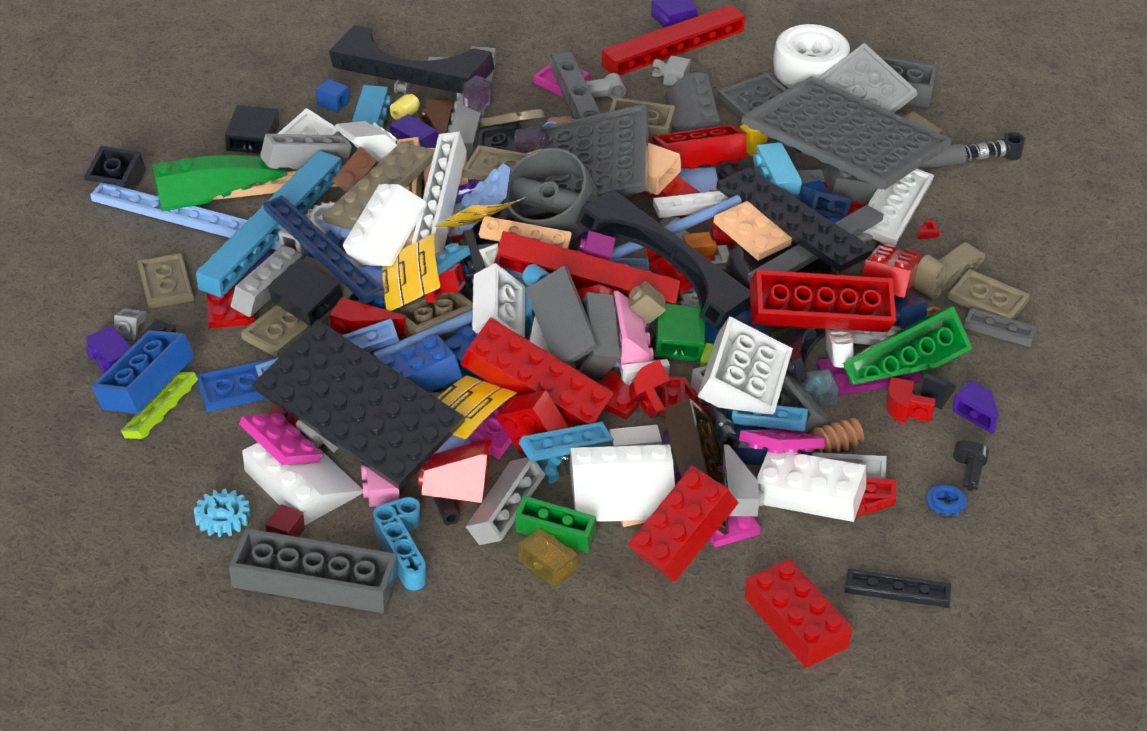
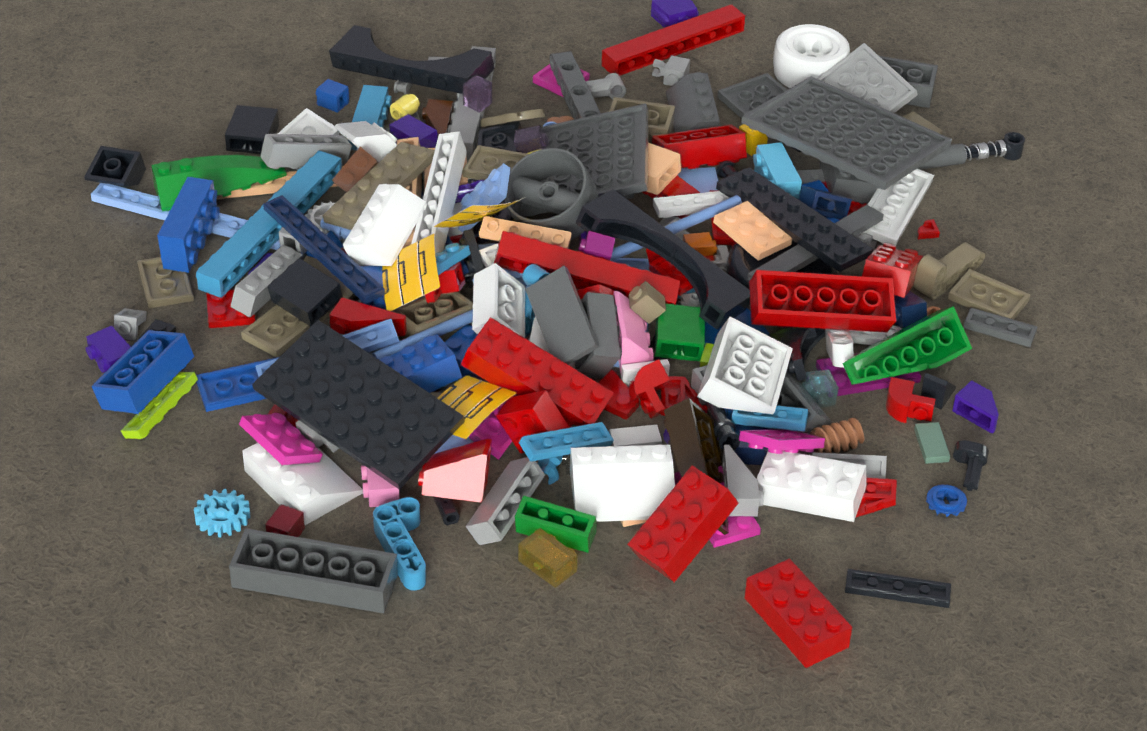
none -> blue brick [157,177,220,273]
none -> sand green tile [914,422,950,464]

